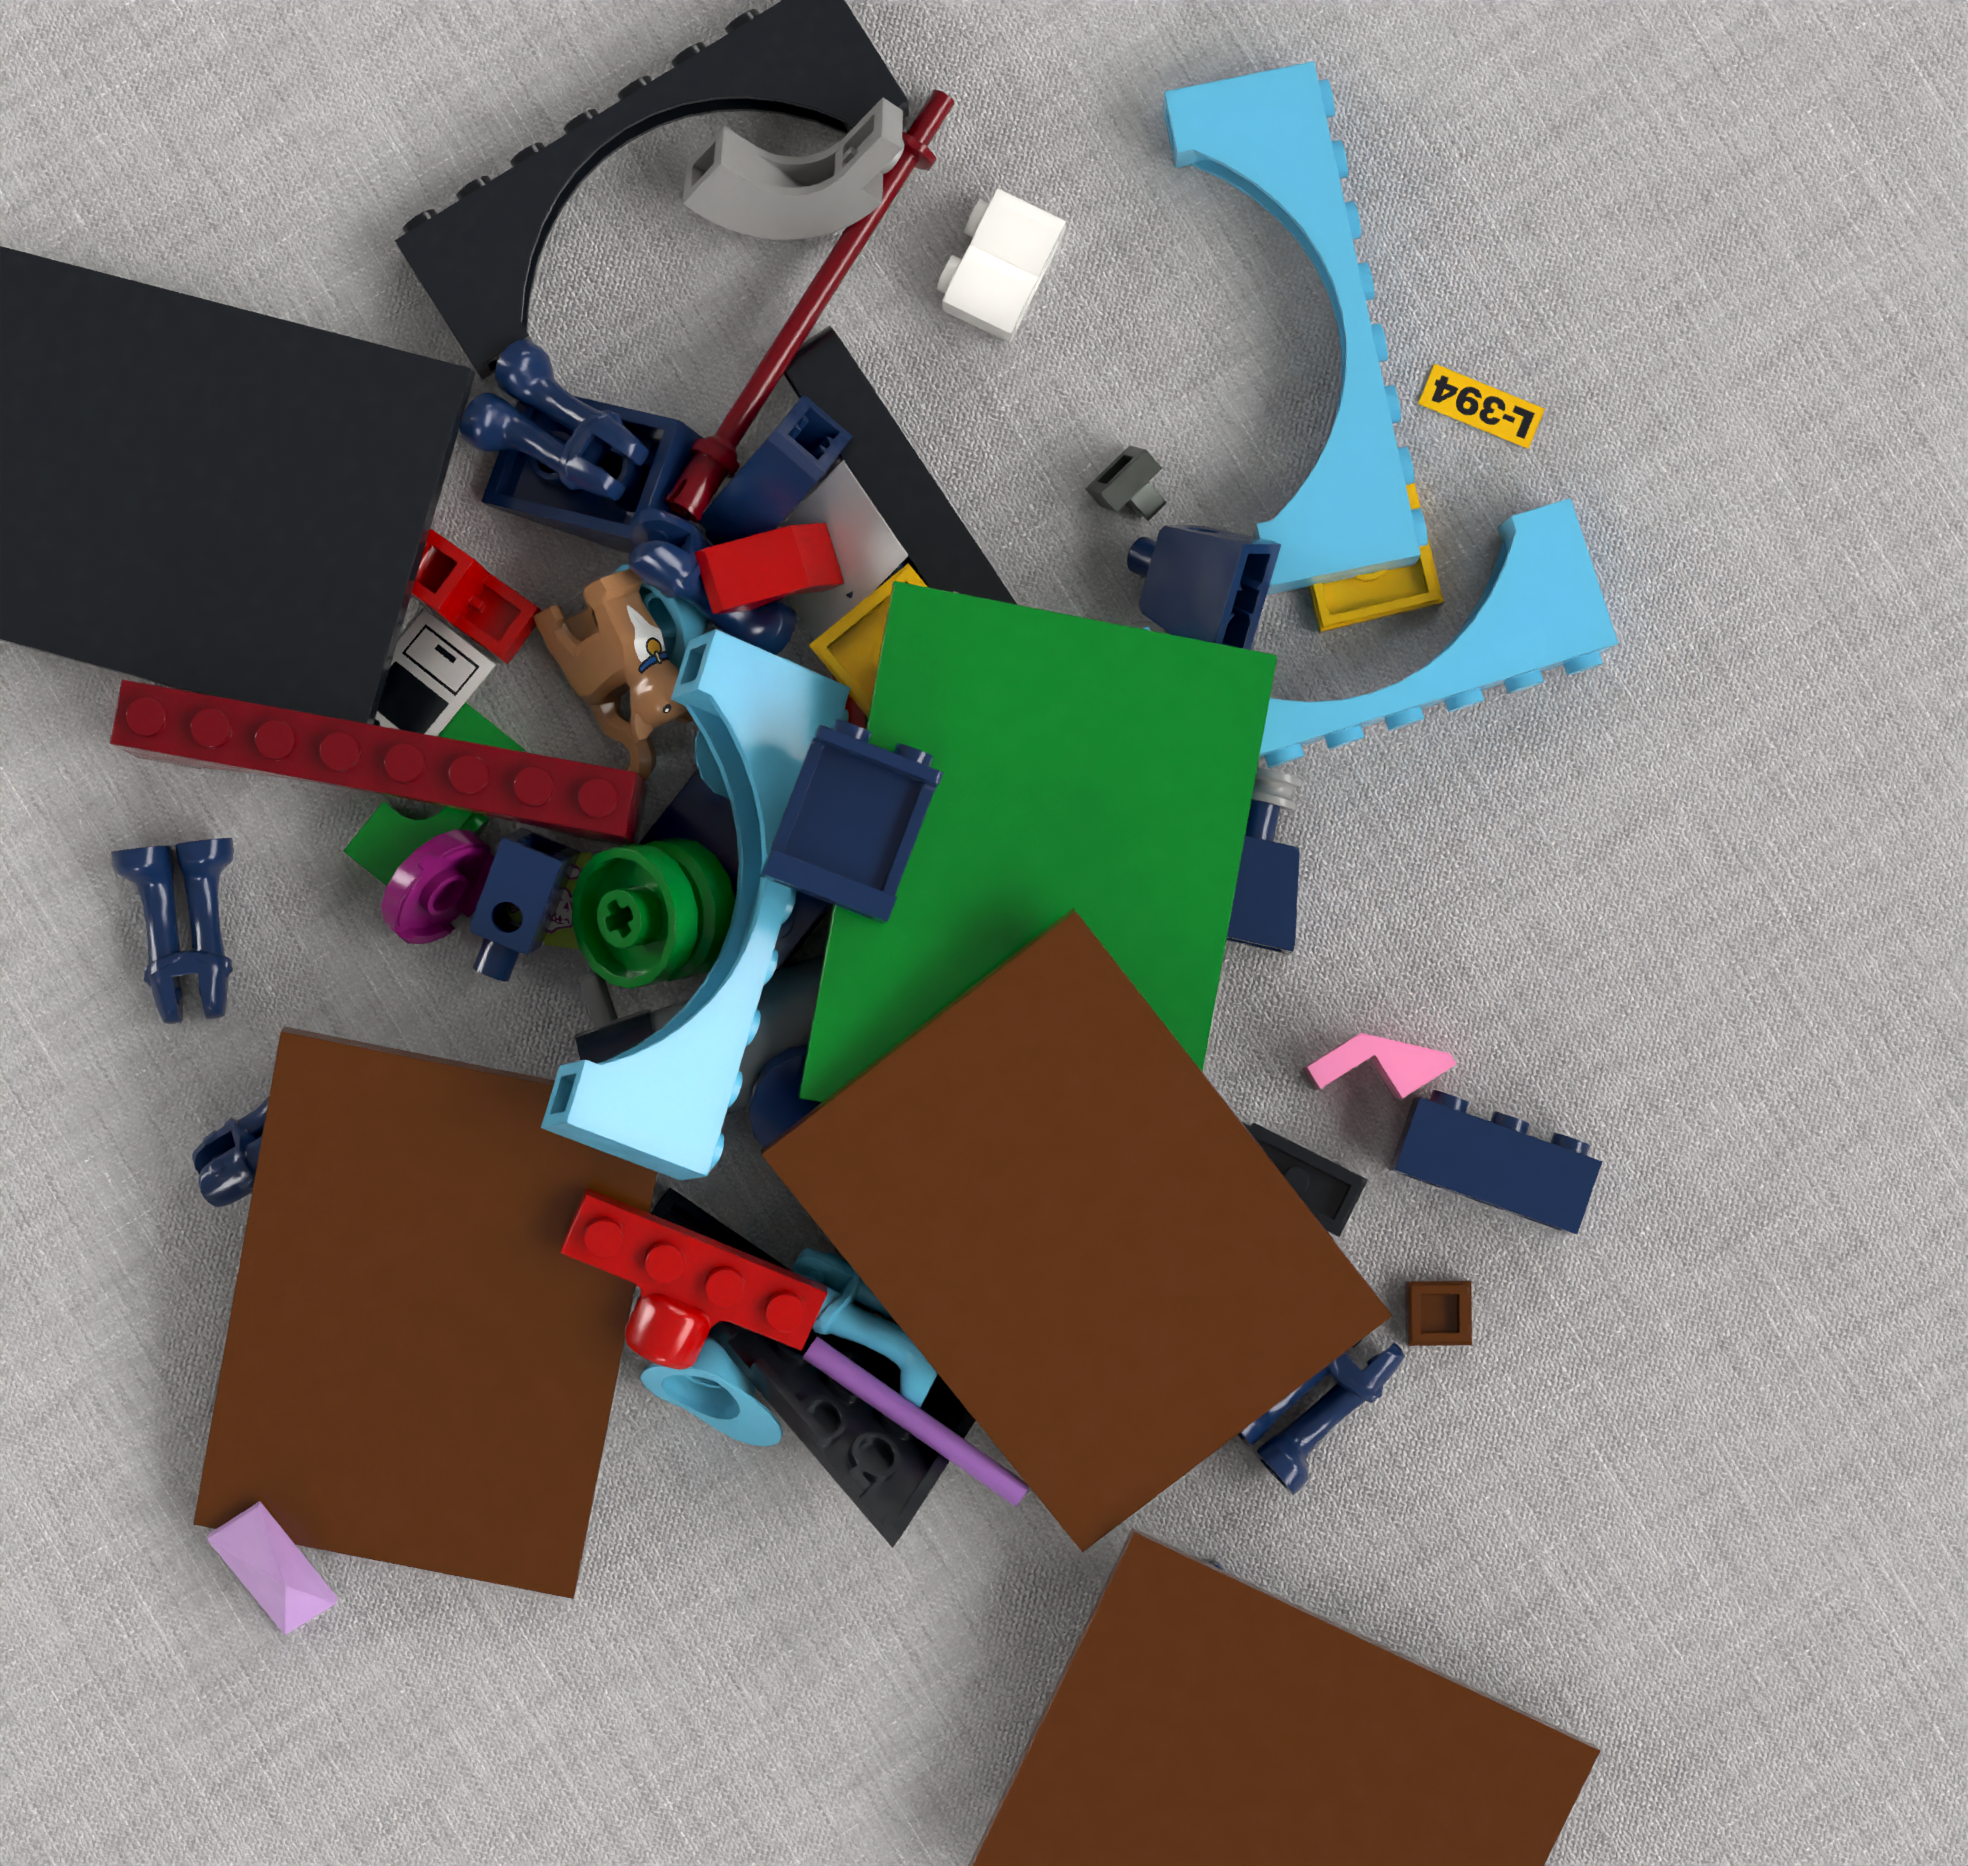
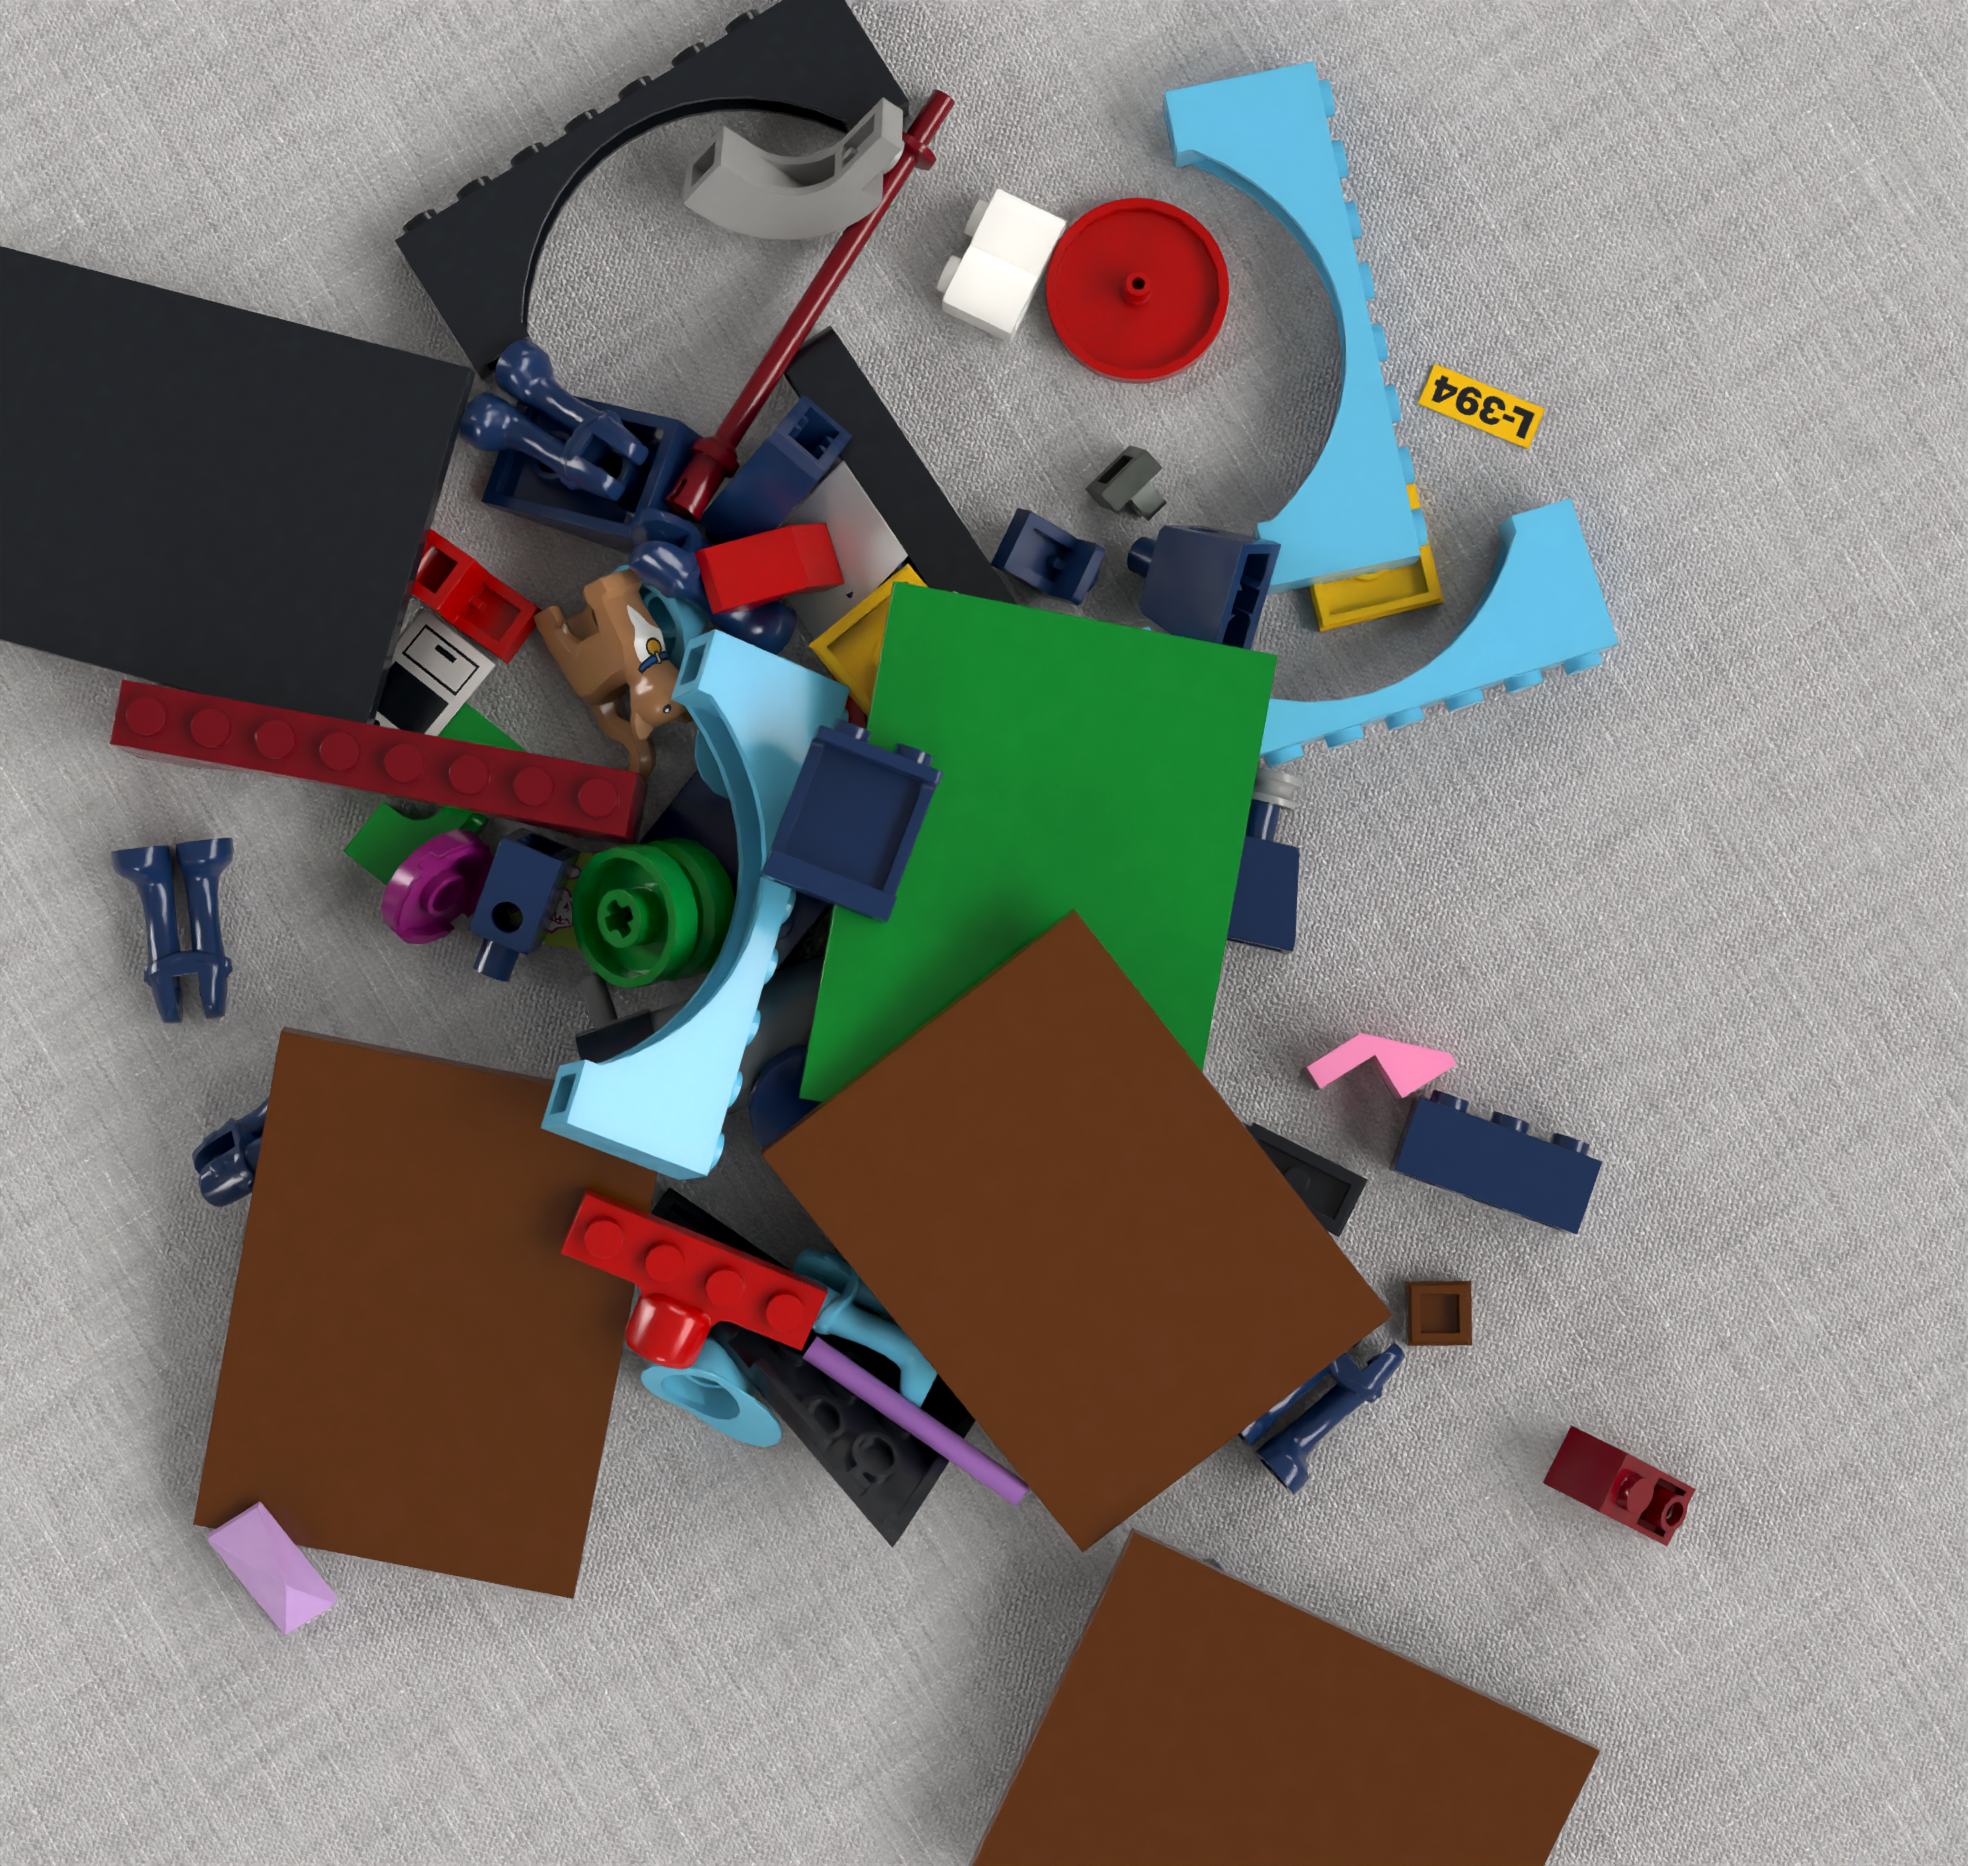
none -> dark blue bracket [991,508,1106,606]
none -> red piece [1045,198,1229,384]
none -> dark red slope [1543,1425,1696,1546]

